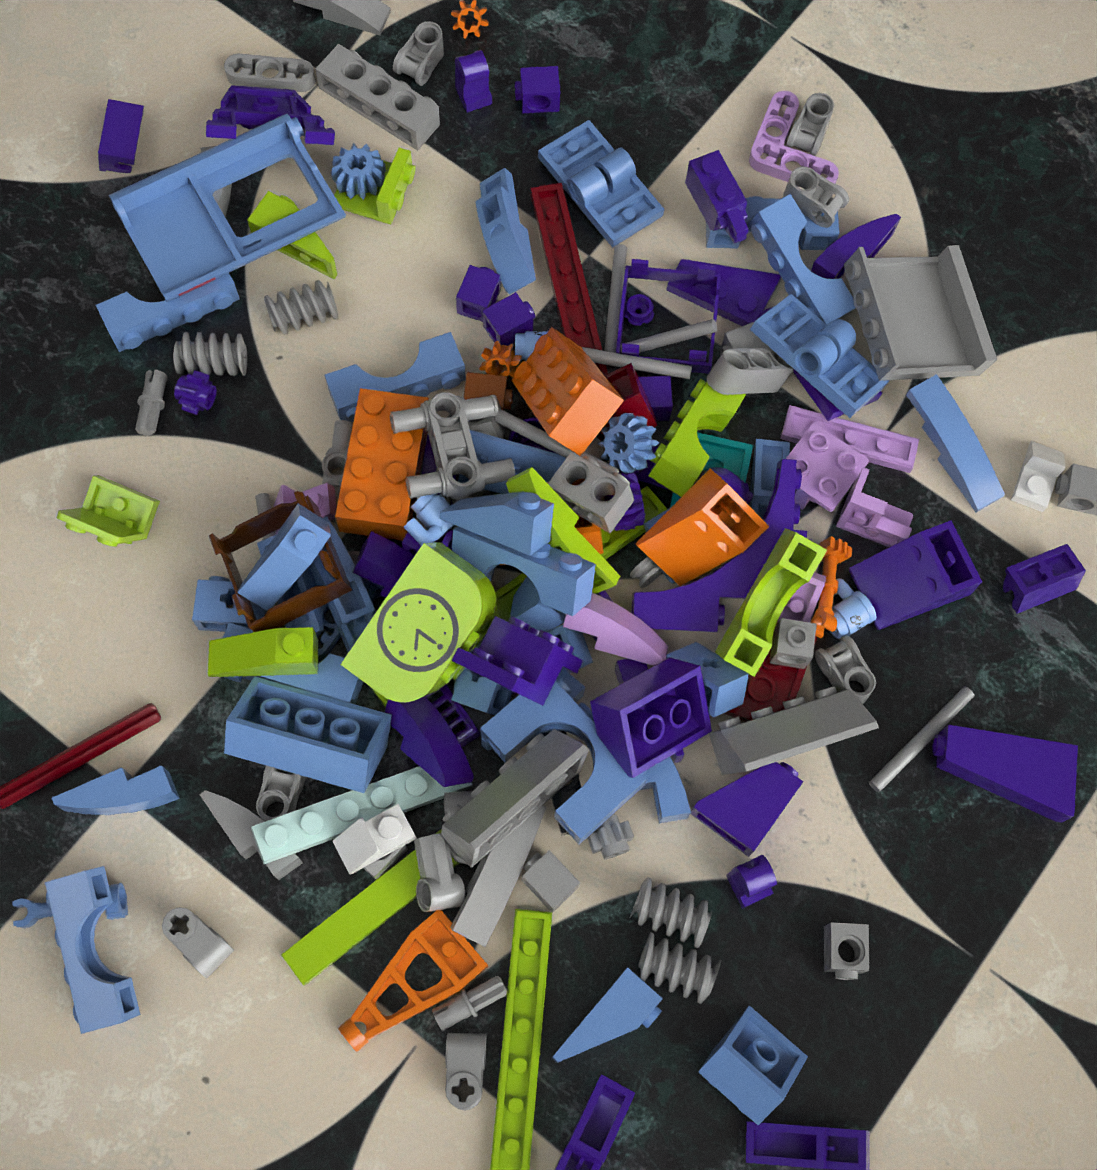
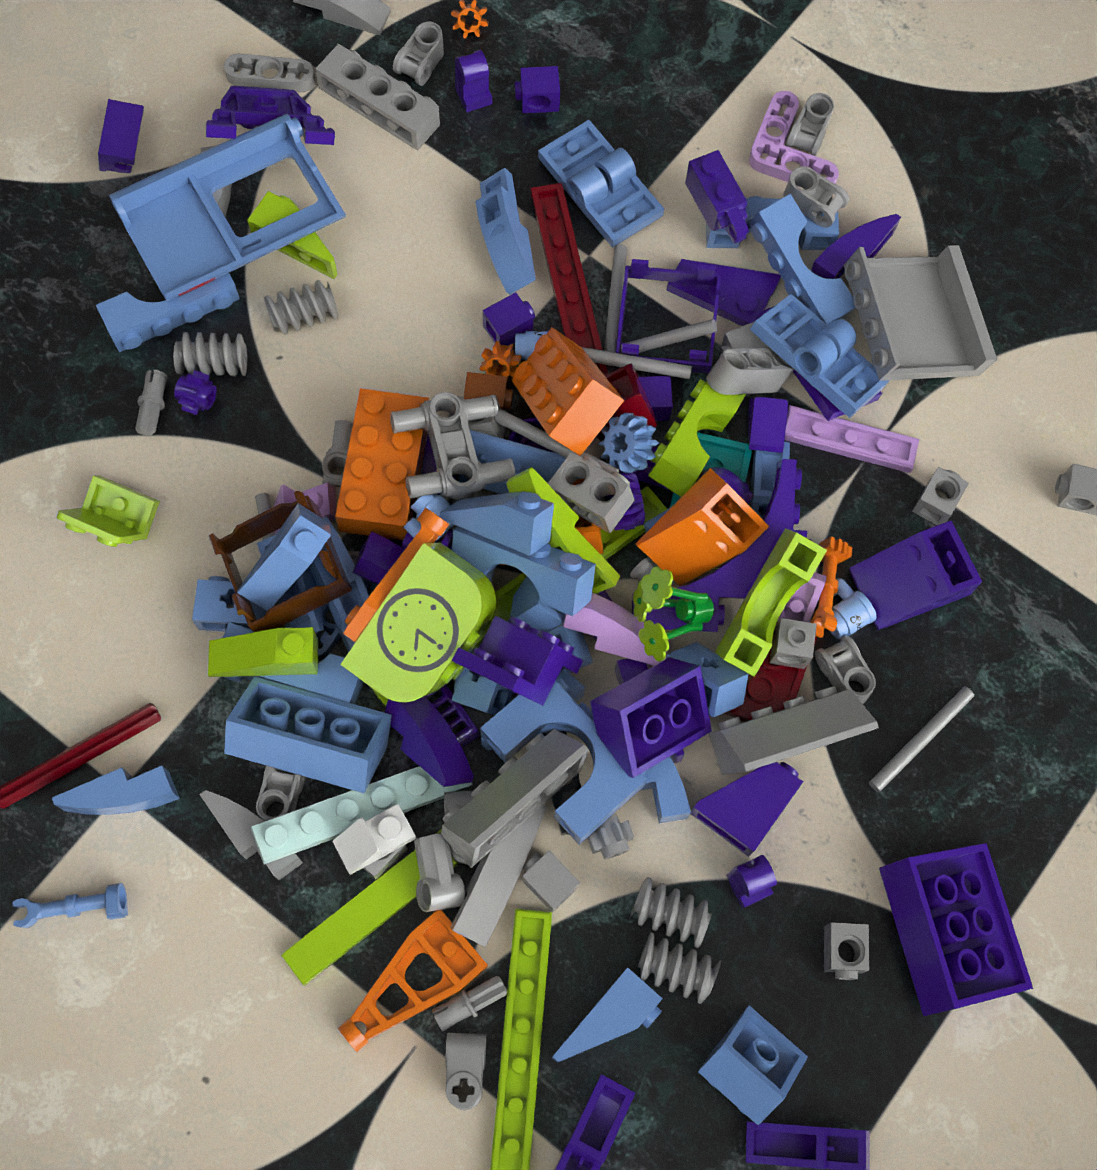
medium blue arch [45,866,141,1034] -> none
light grey piece [162,907,234,979] -> none
medium blue arch [325,332,466,422] -> none
medium blue gear [331,143,386,201] -> none
lime bracket [334,147,416,225] -> none
dark purple brick [456,265,501,322] -> none
dark purple plate [624,294,654,326] -> none
lavender bracket [786,423,869,512] -> none
lavender panel [836,467,913,547] -> none
medium blue slope [906,374,1005,512] -> none
dark purple slope [932,725,1078,823] -> none
dark purple hinge [1003,544,1086,614] -> none
white slope [1011,441,1066,512] -> none
none -> orange plate [343,507,449,642]
none -> plant [633,567,714,662]
none -> dark purple slope [748,397,788,453]
none -> dark purple slope [879,843,1034,1016]
none -> light grey brick [912,467,969,525]

